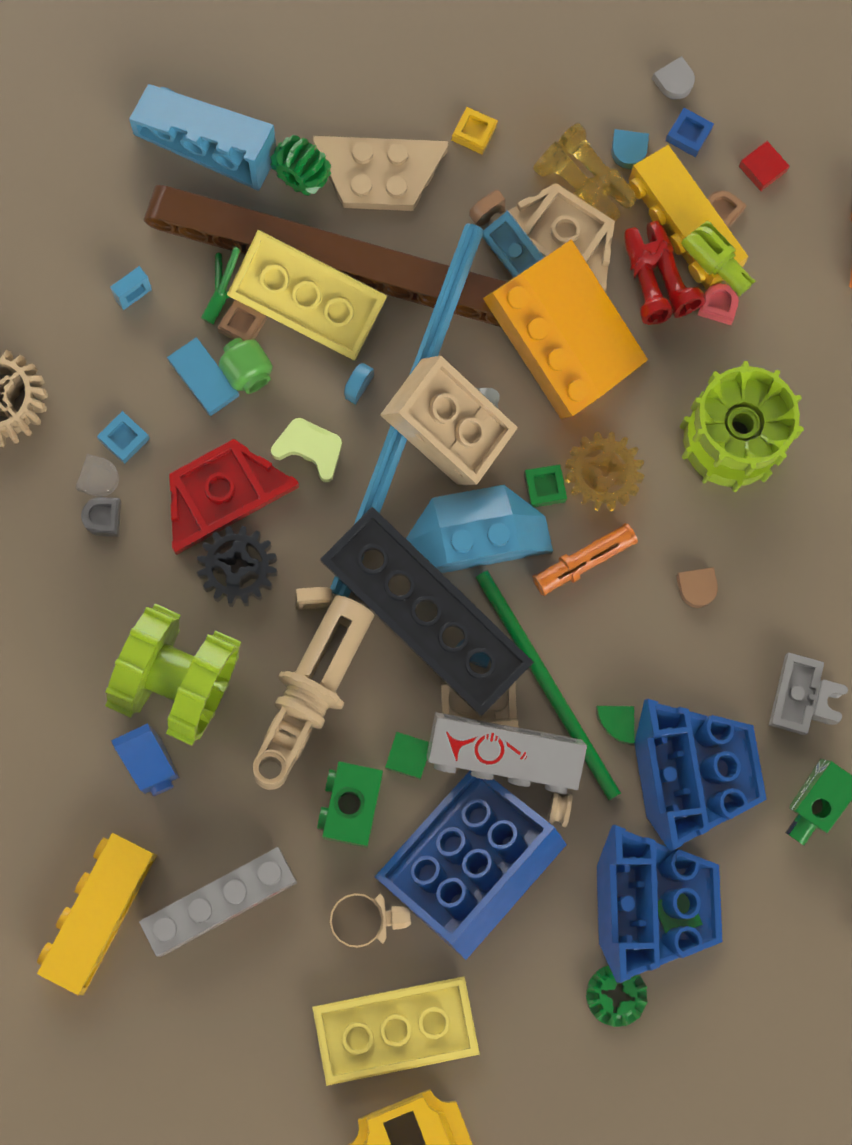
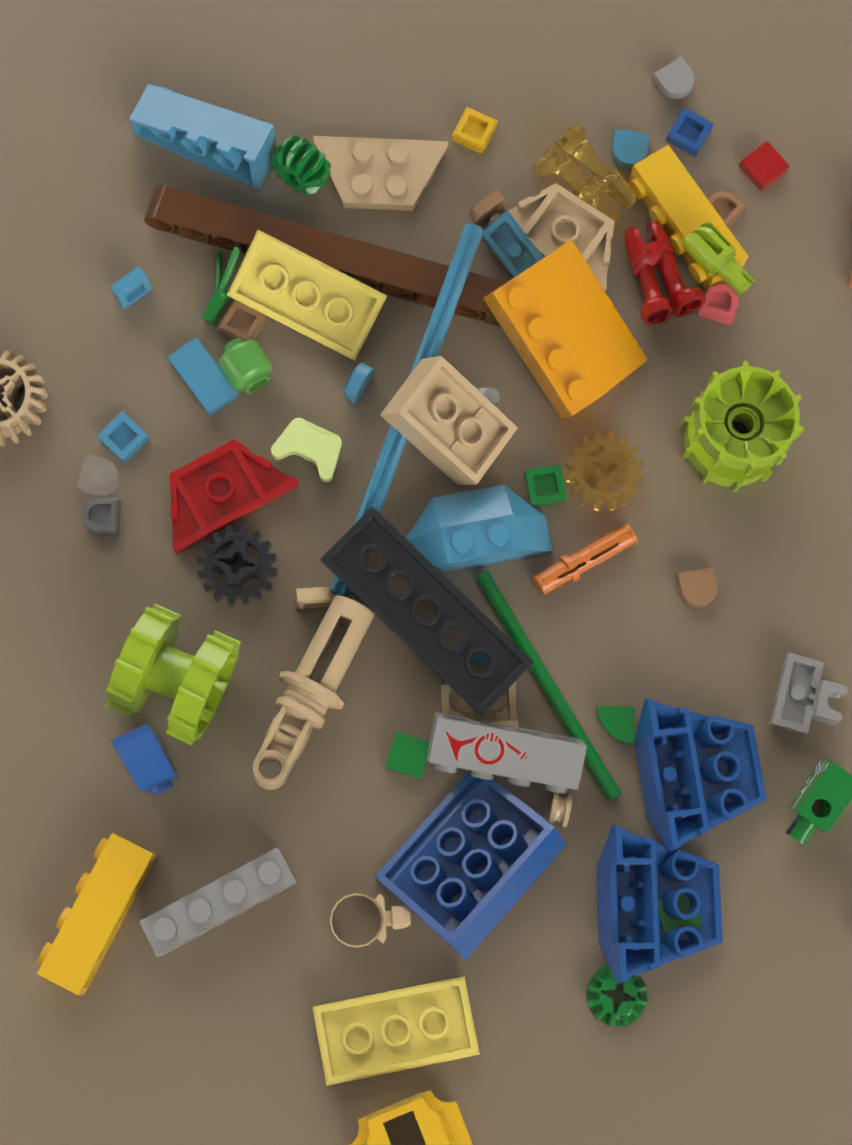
green brick [317,761,383,848] -> none

